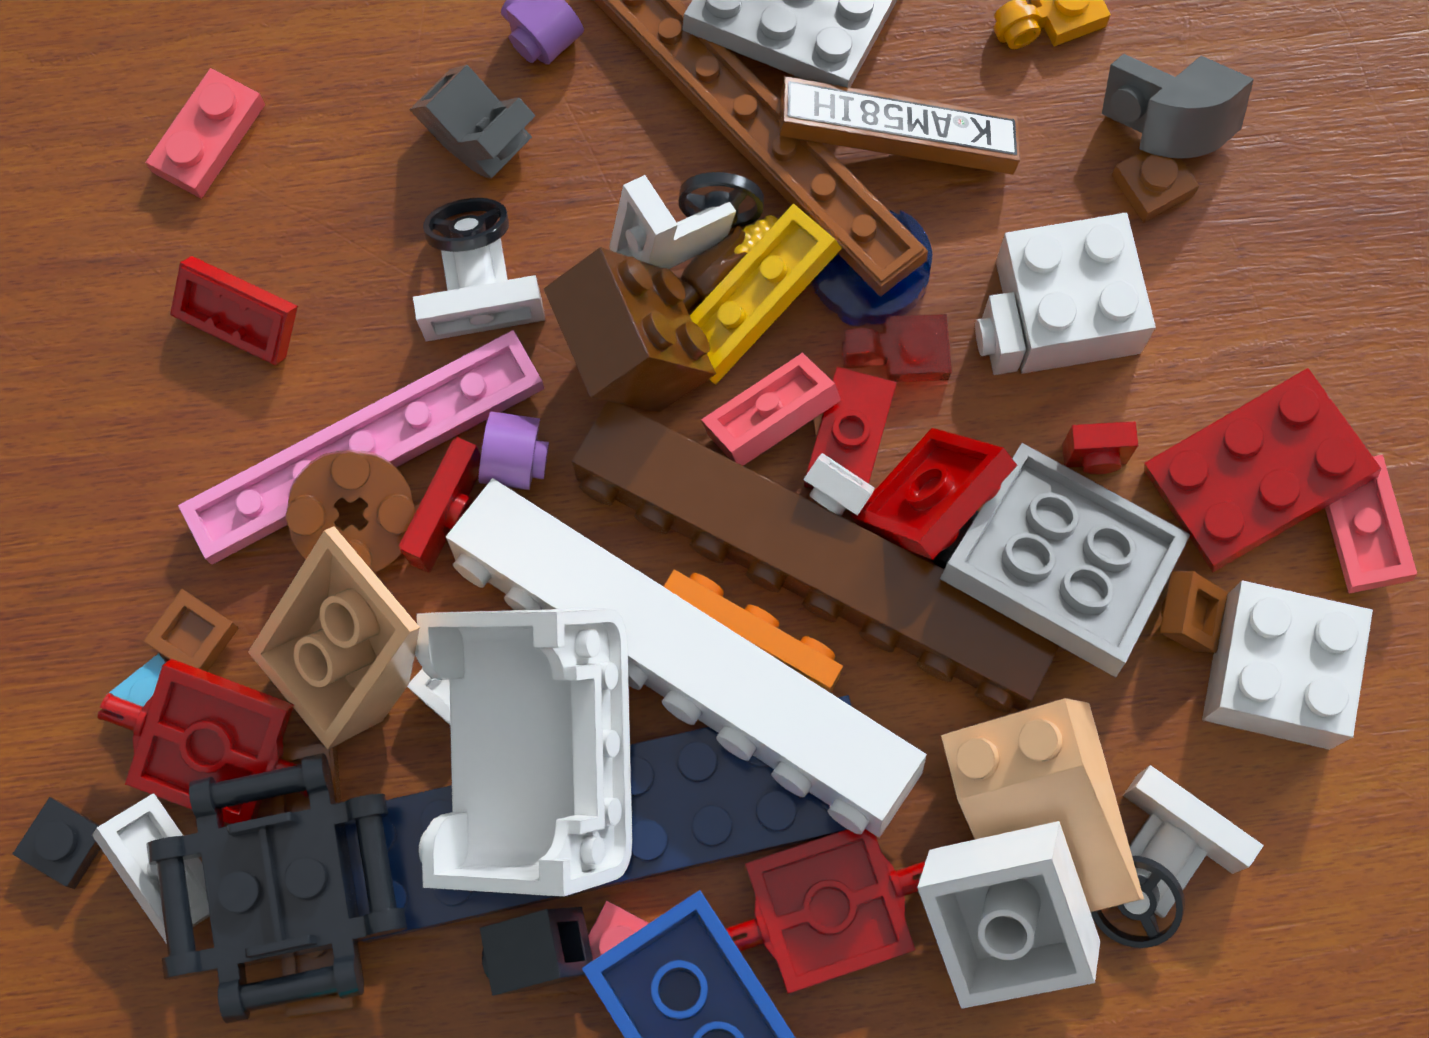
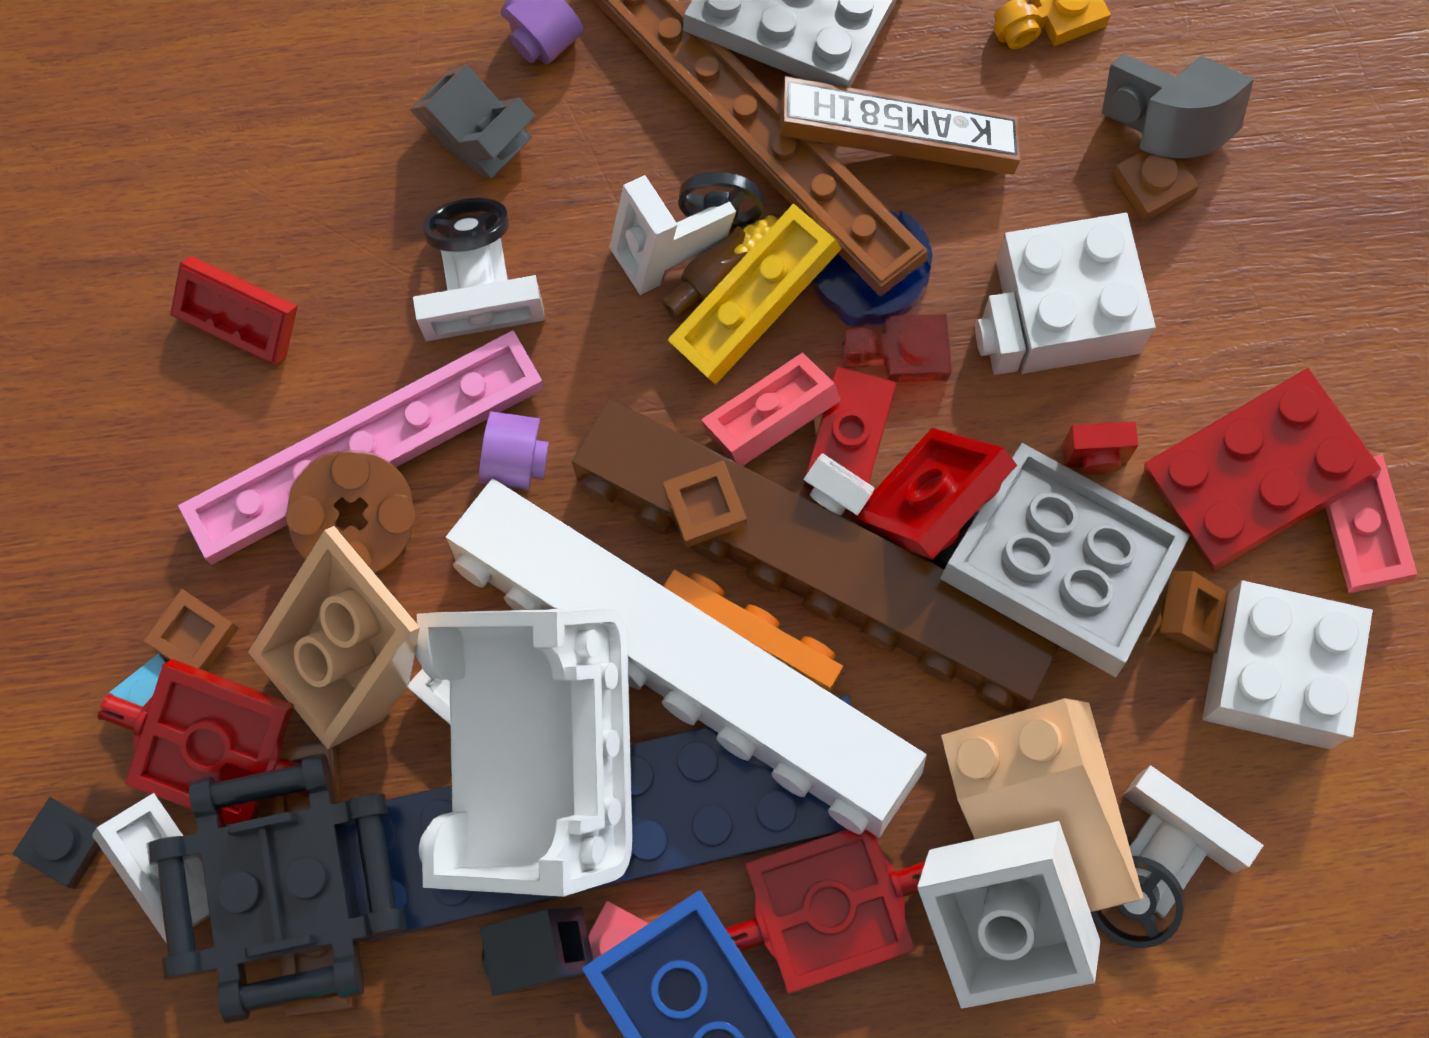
coral plate [145,68,265,199] -> none
red plate [399,437,481,573] -> none
reddish brown brick [543,247,716,412] -> none
none -> dark orange plate [663,460,747,548]

